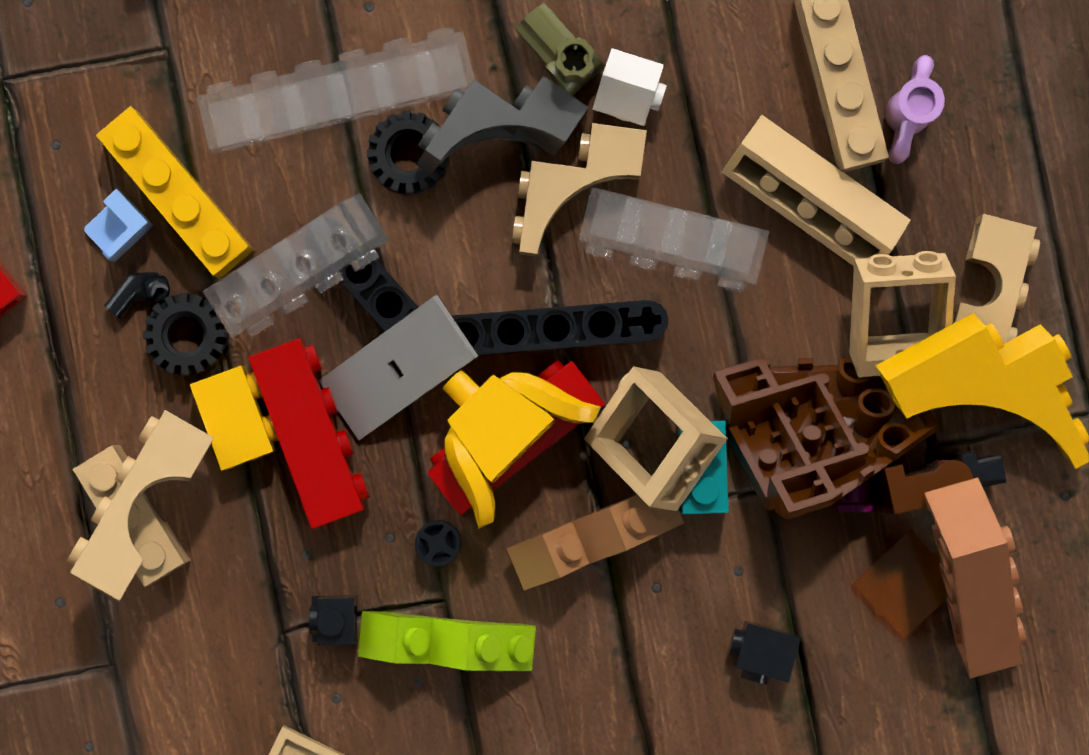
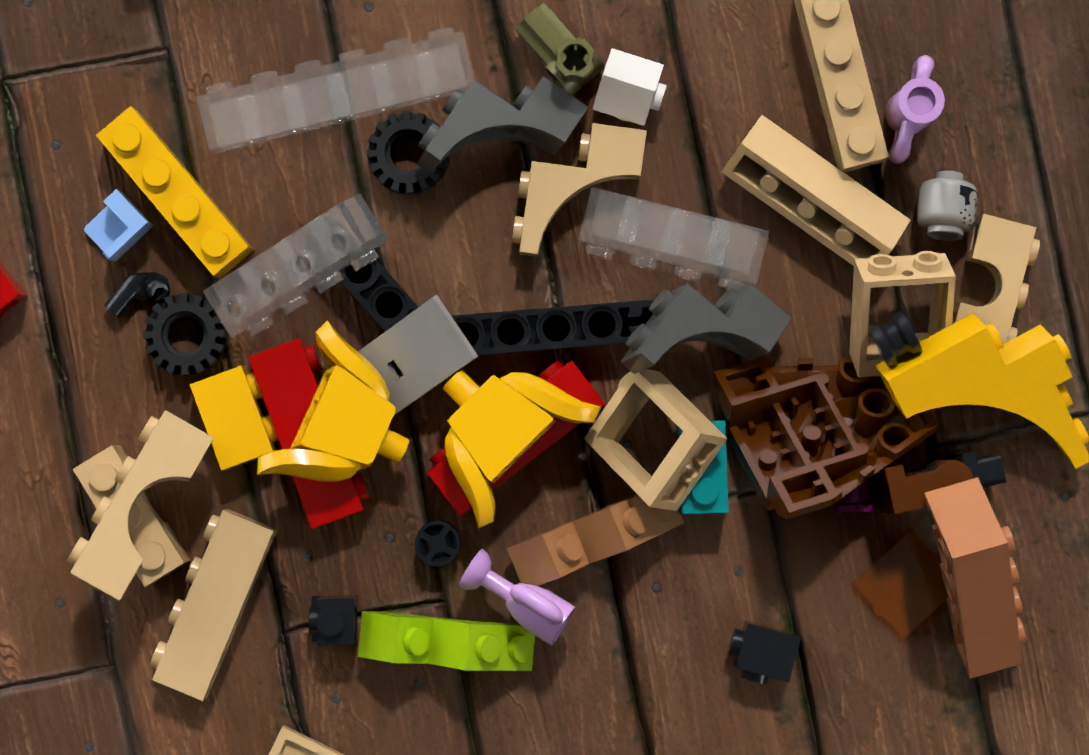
none -> tan brick [150,509,278,701]
none -> yellow torso [257,320,409,482]
none -> lavender piece [458,549,576,646]
none -> dark grey arch [620,283,791,374]
none -> black wheel [868,310,922,368]
none -> light grey head [916,171,978,241]

